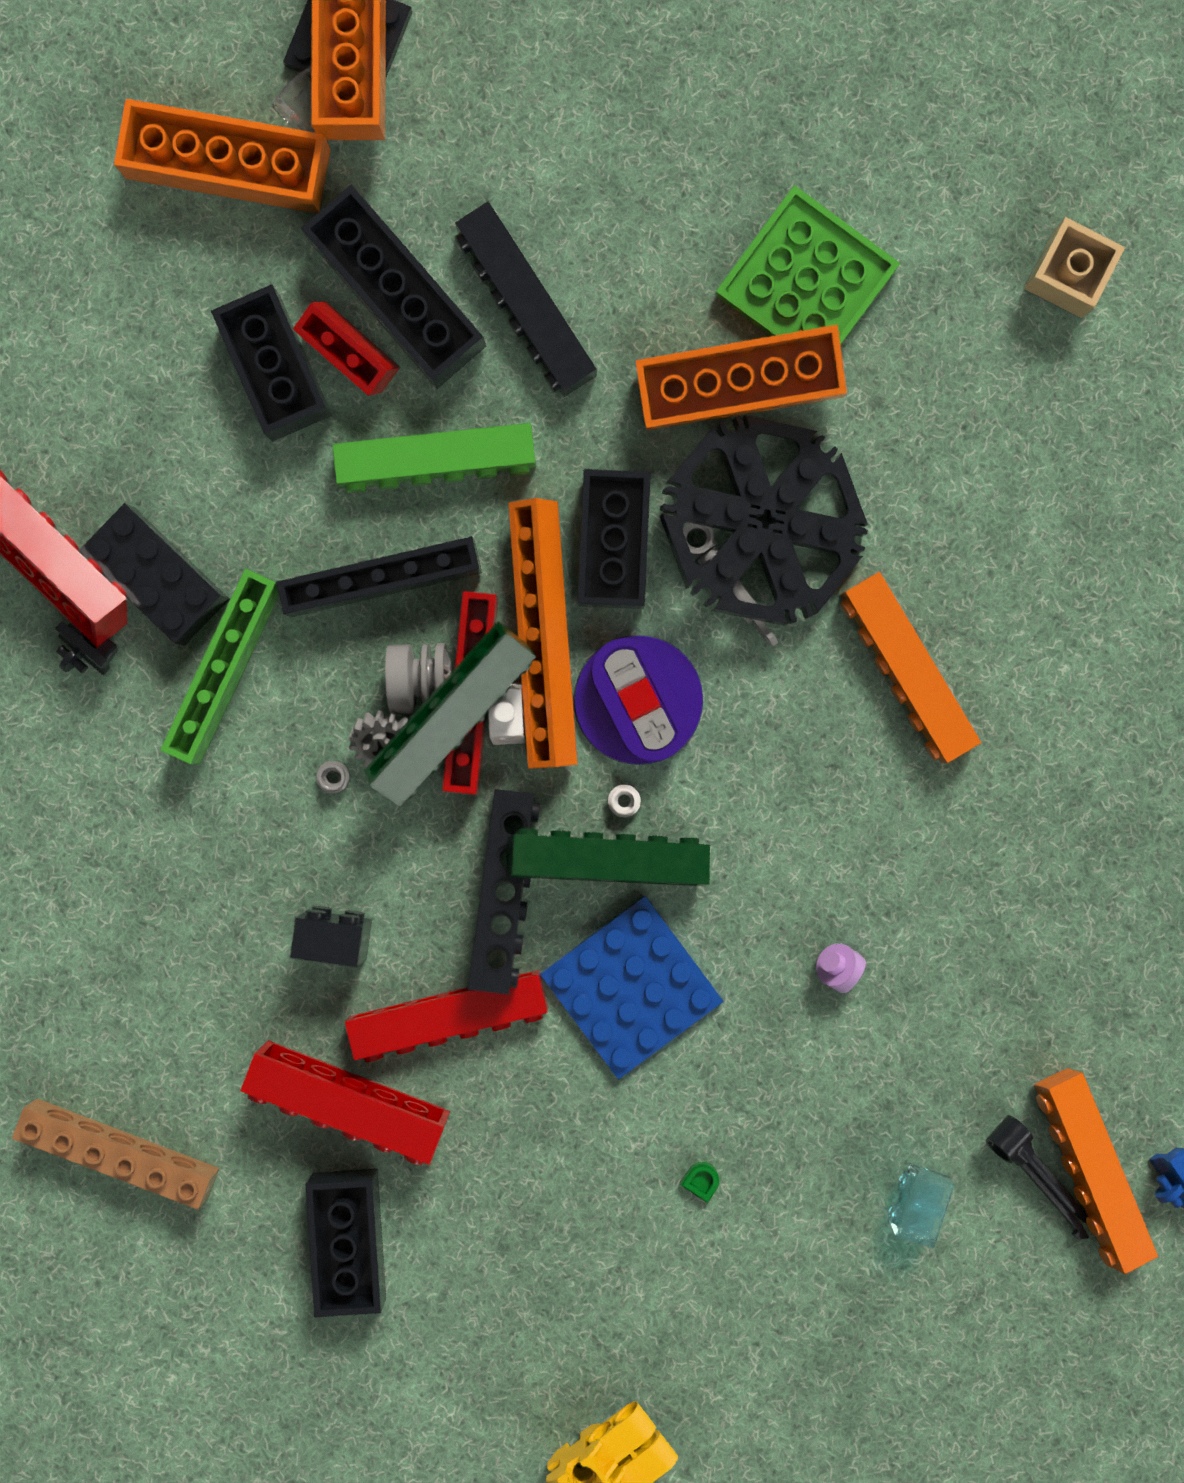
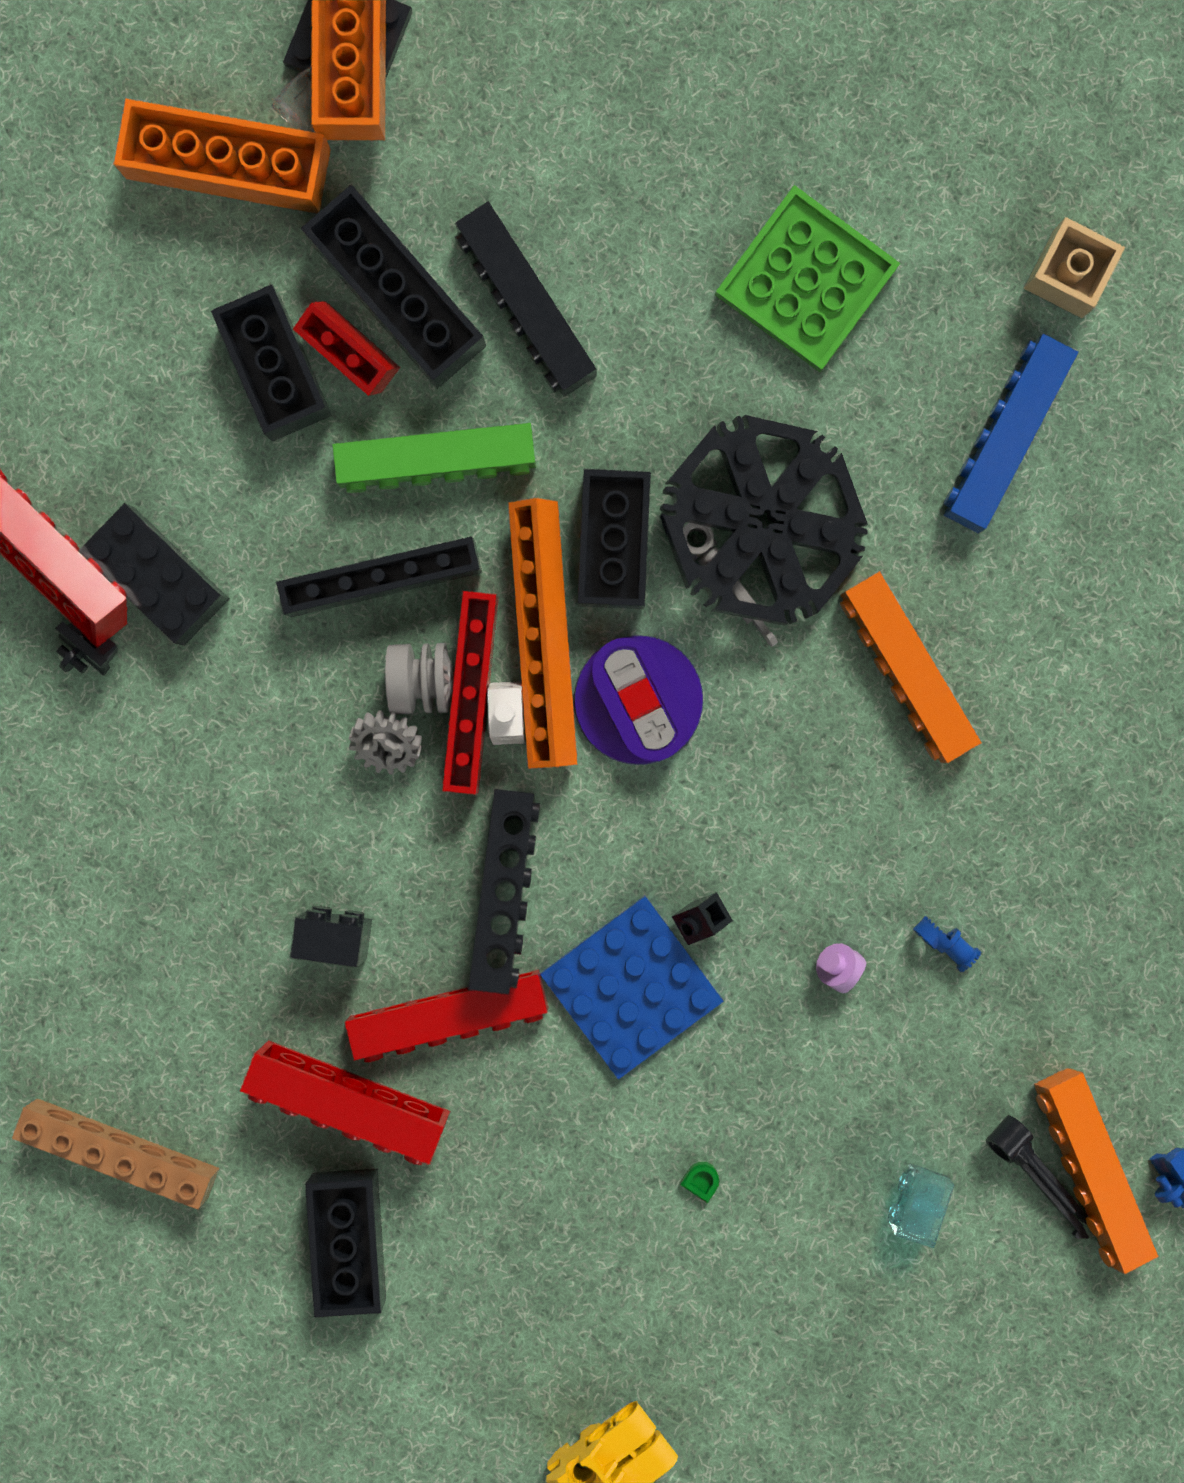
bright green brick [160,568,279,764] -> none
light grey plate [316,761,350,793] -> none
brick [364,621,536,807] -> none
dark green brick [506,829,710,886] -> none
white plate [608,785,641,817] -> none
orange brick [635,325,847,431] -> none
none -> black brick [672,892,733,945]
none -> blue connector [913,916,981,972]
none -> blue brick [943,334,1078,533]

